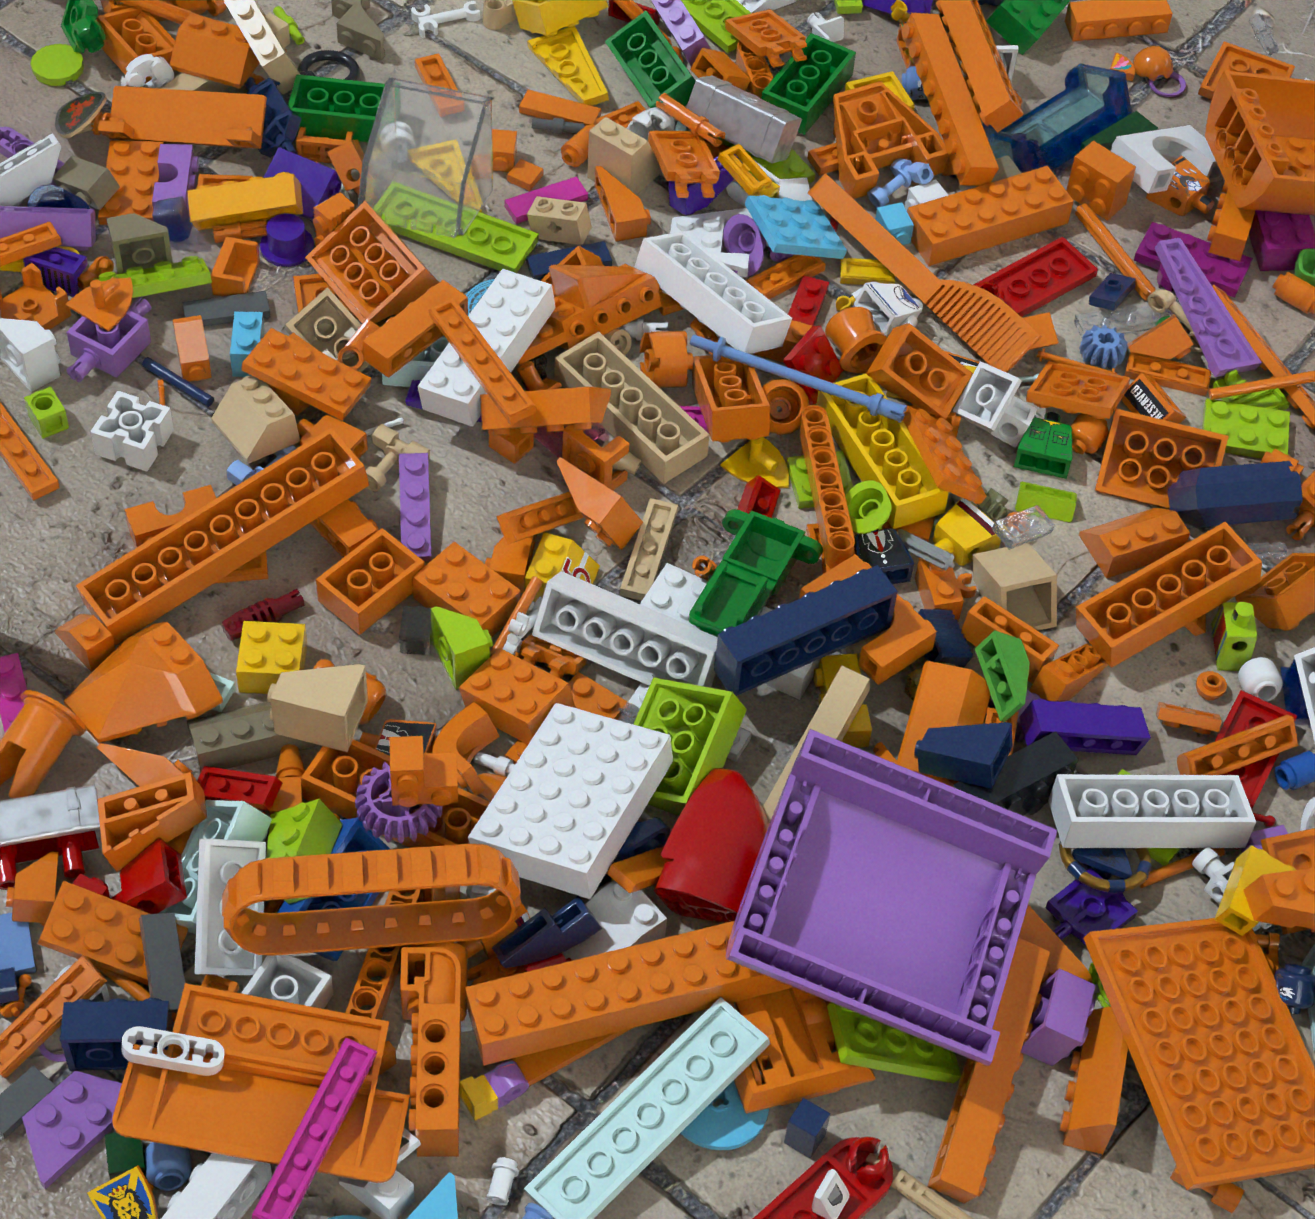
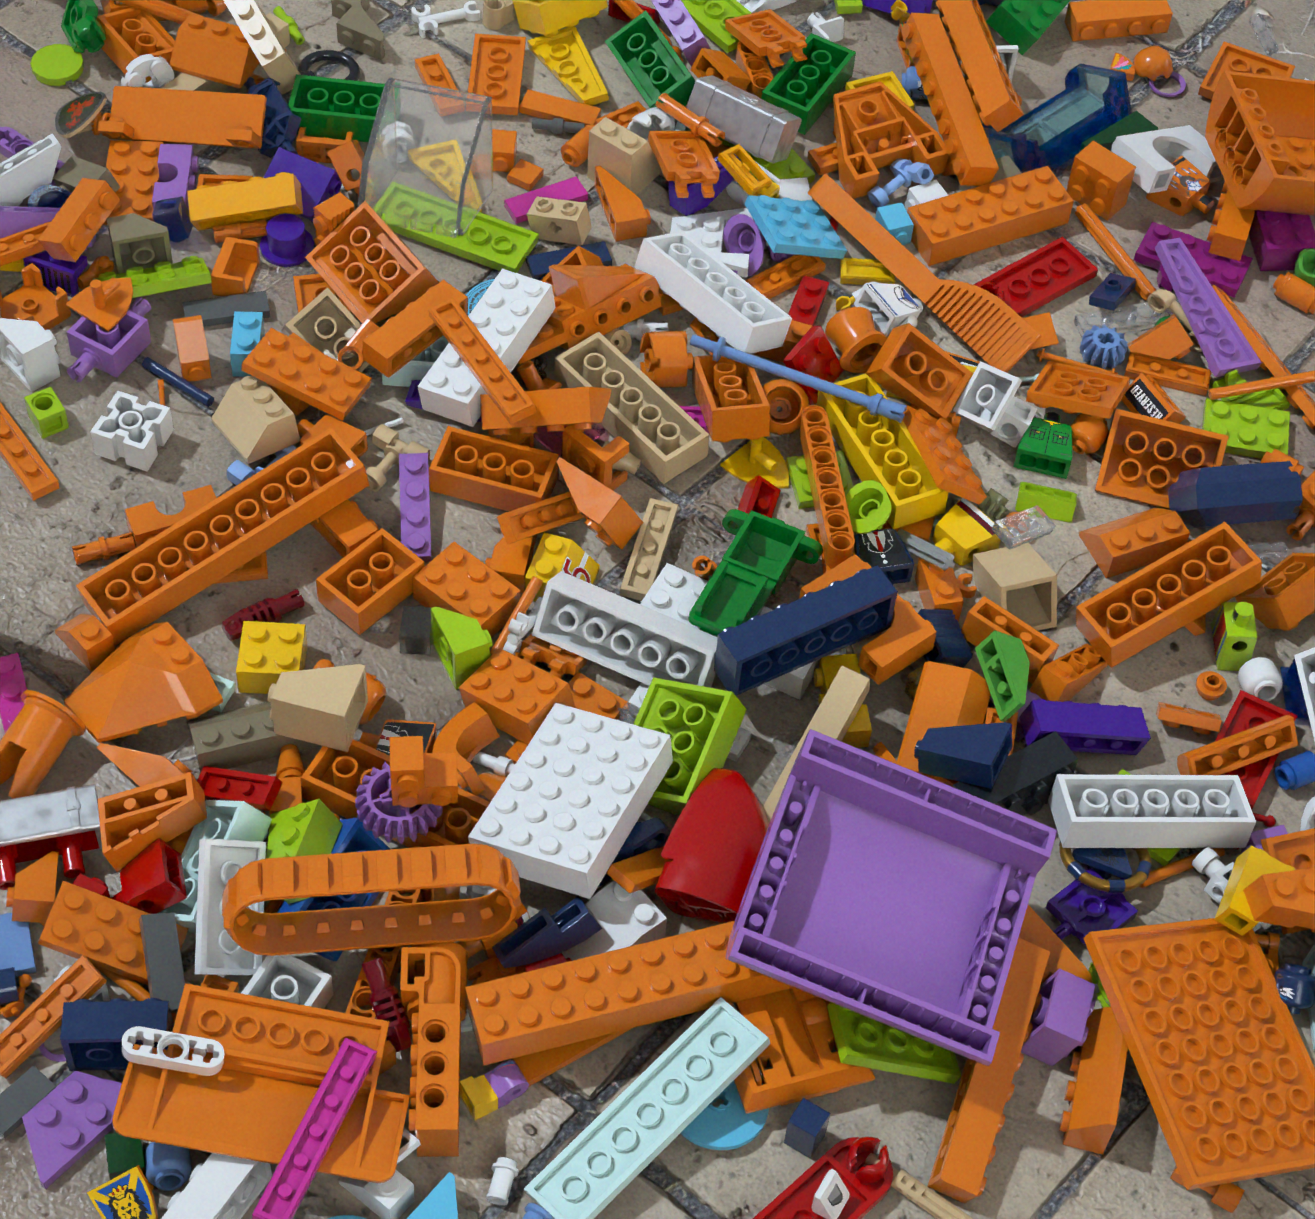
none -> orange brick [38,178,120,262]
none -> orange pin [72,532,136,565]
none -> dark red hinge [361,957,412,1052]
none -> orange brick [429,426,559,511]
none -> orange plate [466,33,526,115]

